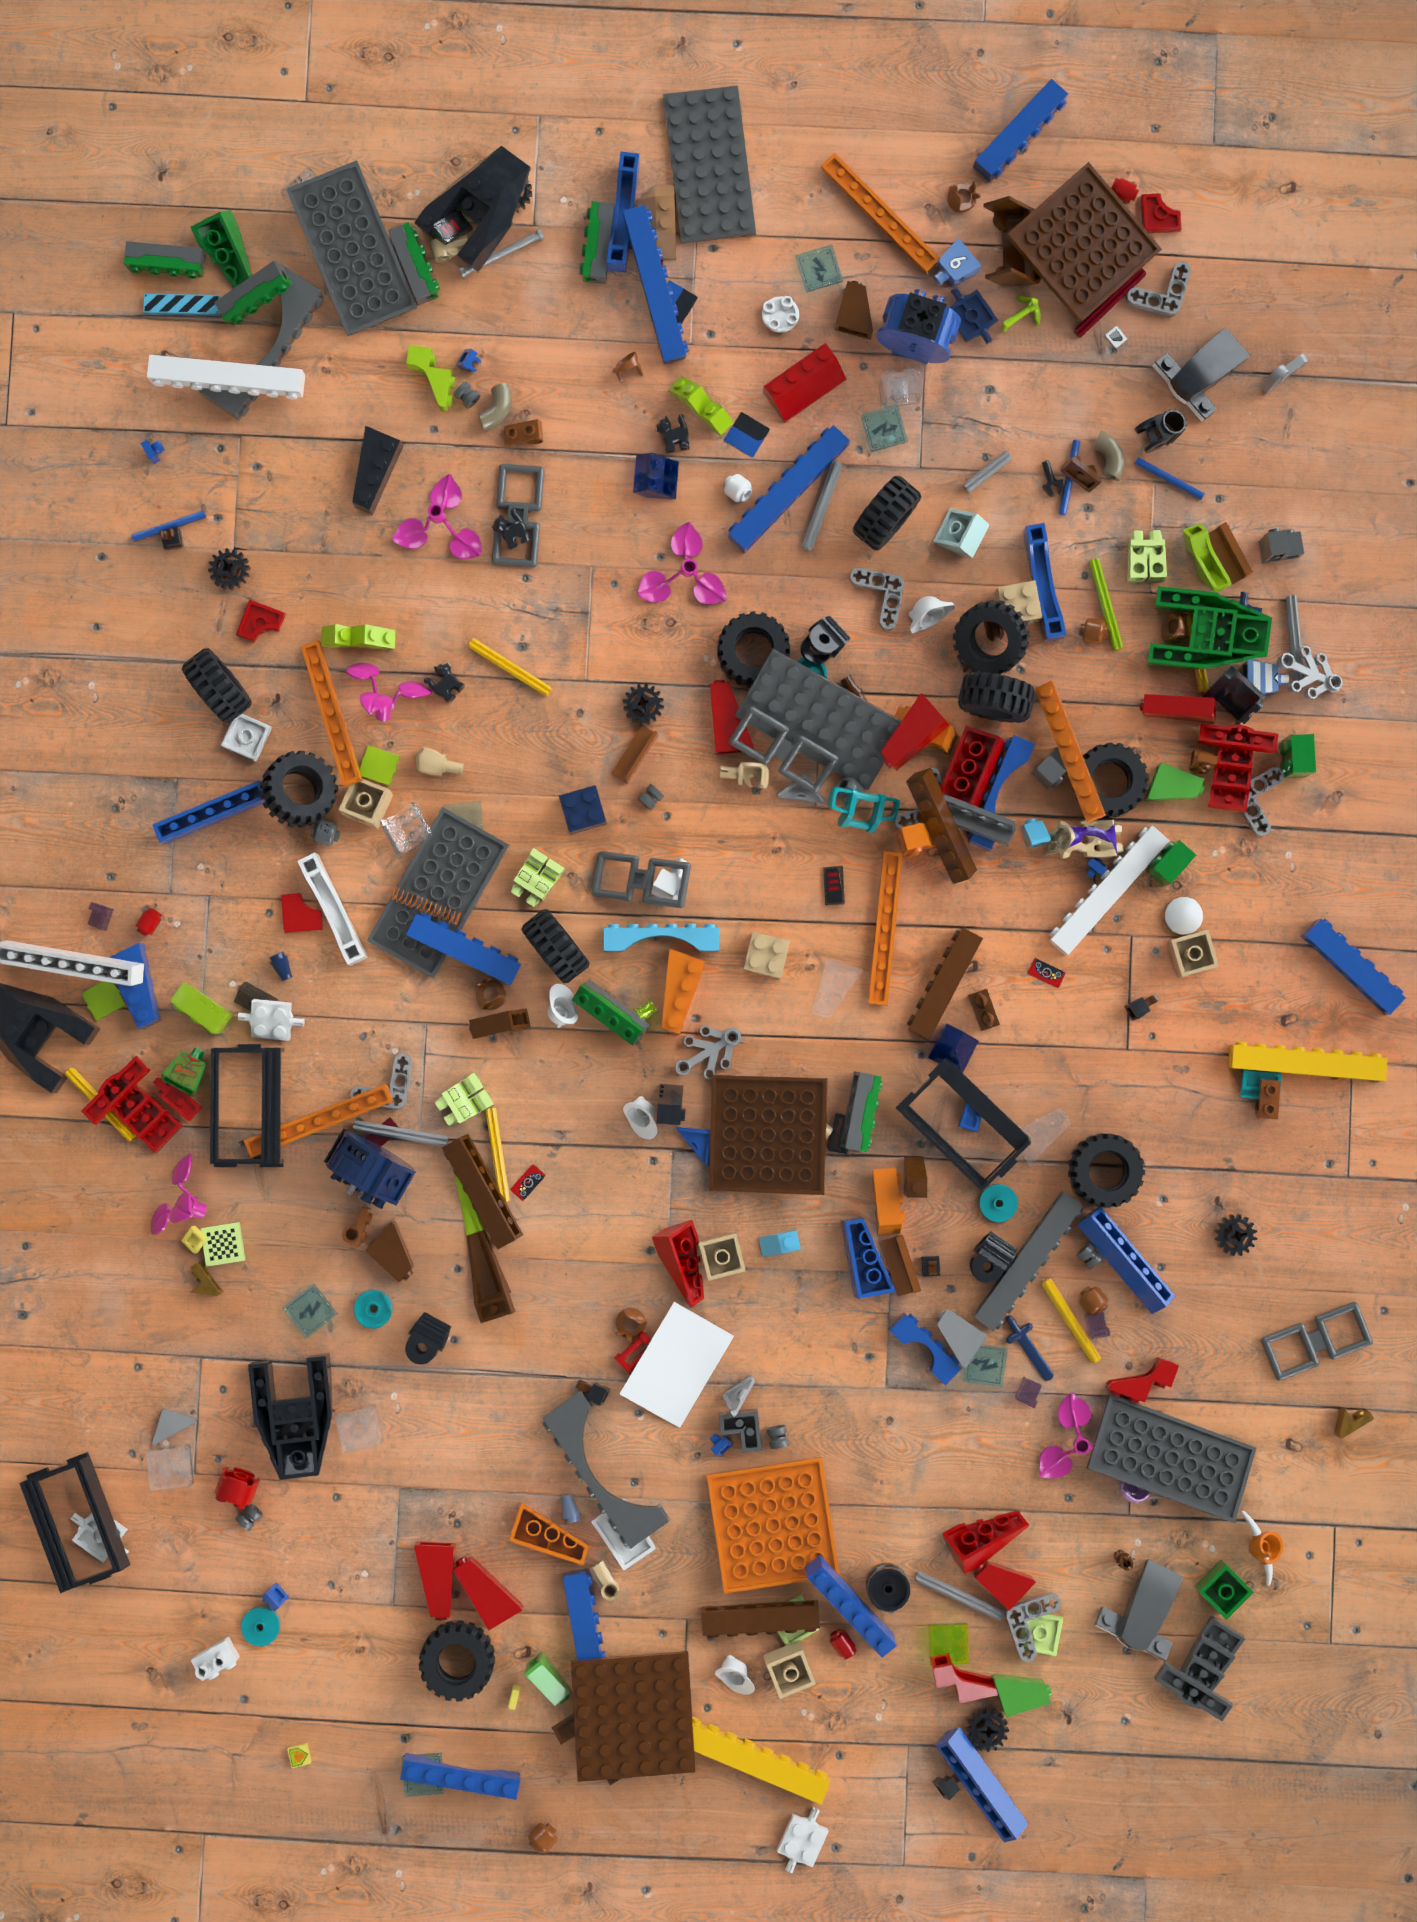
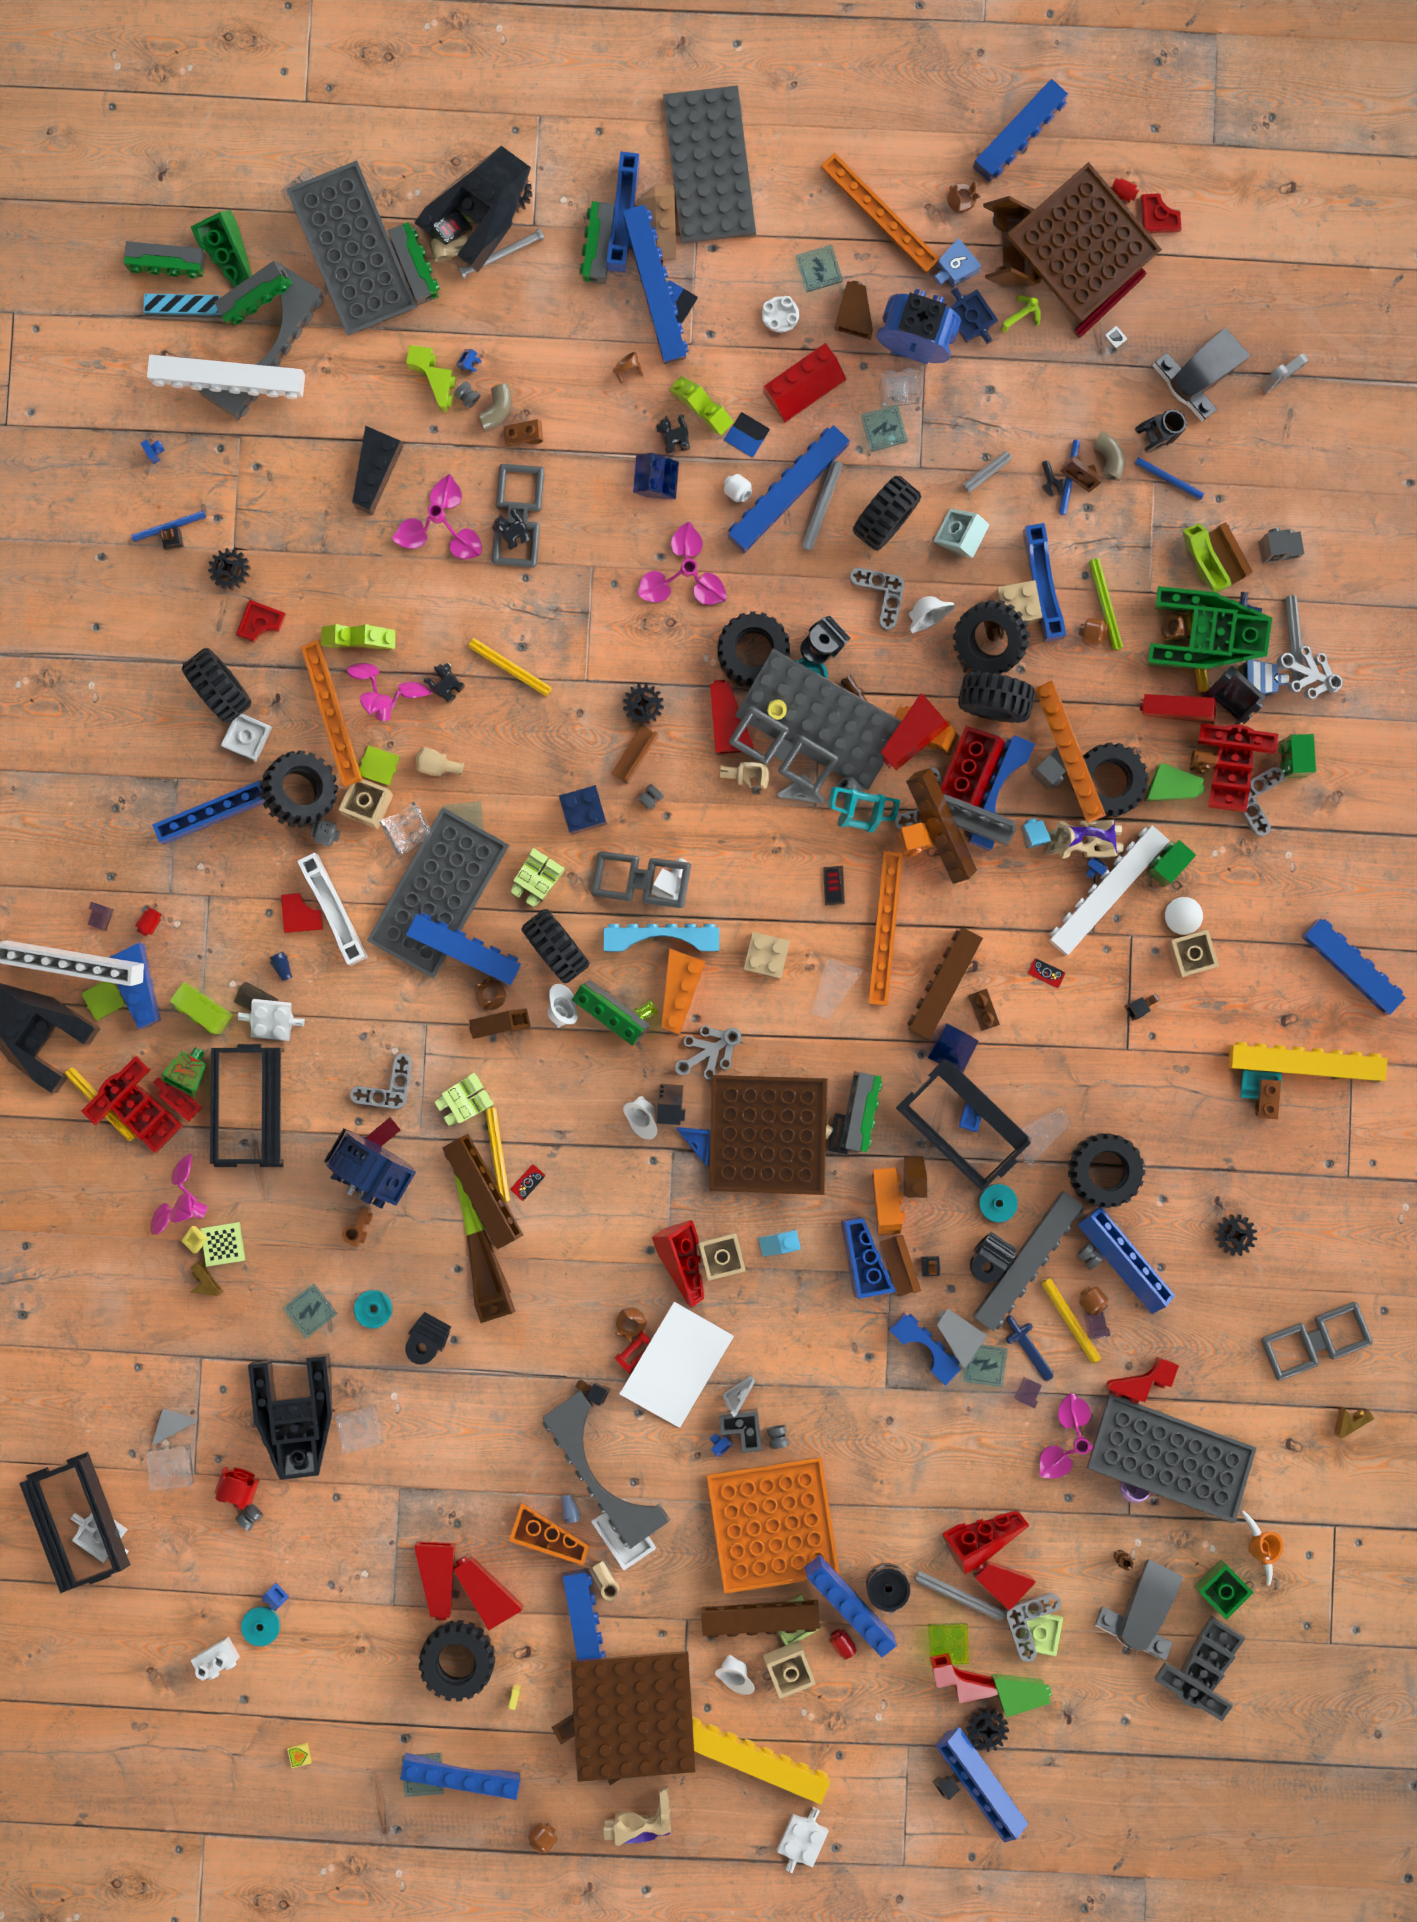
orange plate [243,1083,393,1158] -> none
light grey axle [353,1120,448,1146] -> none
reddish brown slope [365,1221,414,1282] -> none
orange piece [392,887,461,925] -> none
slope [524,1652,571,1706] -> none
light grey beam [1126,261,1191,317] -> none
yellowish green hips [1127,530,1167,582] -> none
none -> tan hips [604,1786,671,1846]
none -> light yellow tile [767,699,787,720]

